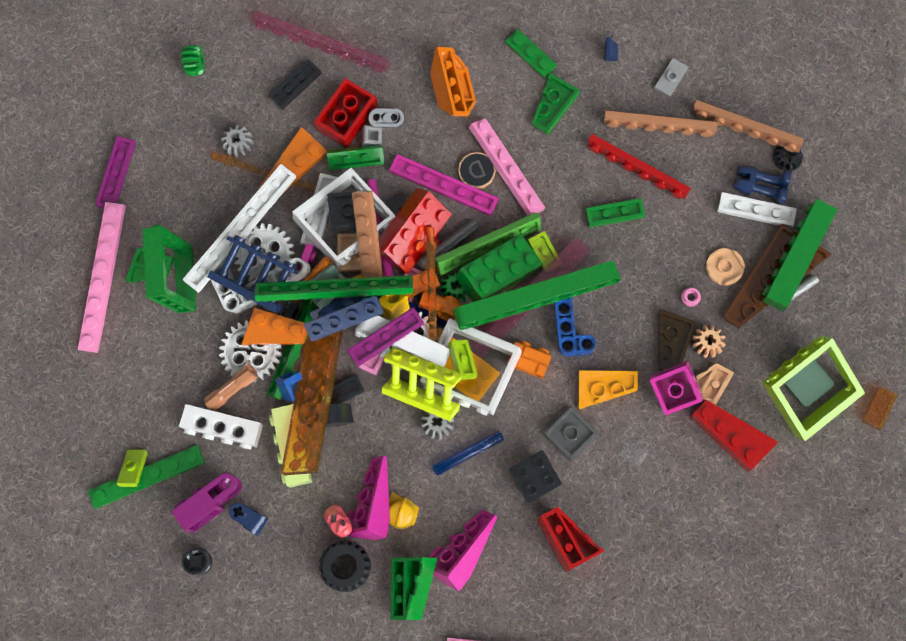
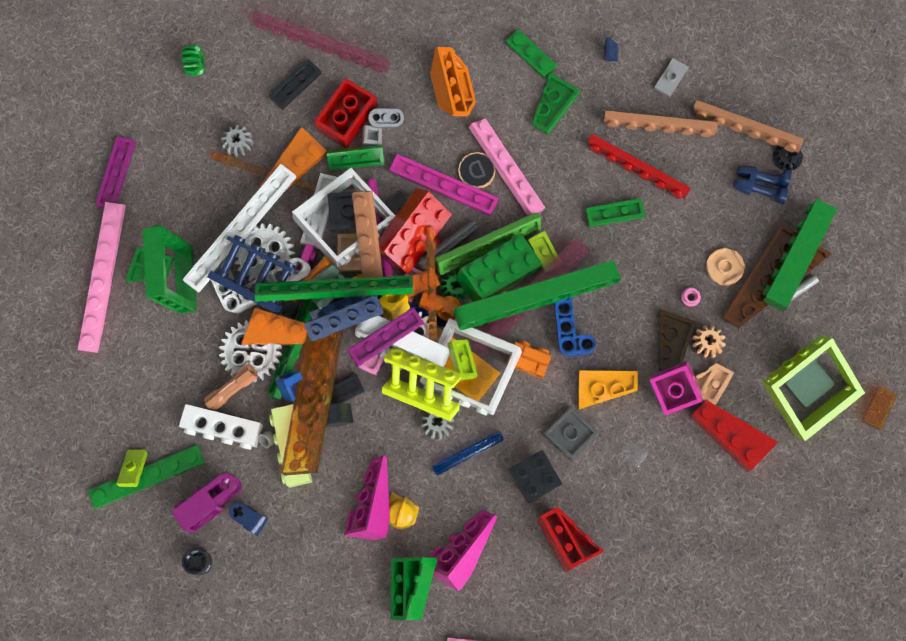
black tyre [319,540,371,592] -> none
coral rock [323,505,352,538] -> none
white plate [717,192,797,228] -> none
none -> light grey hinge [258,431,275,448]

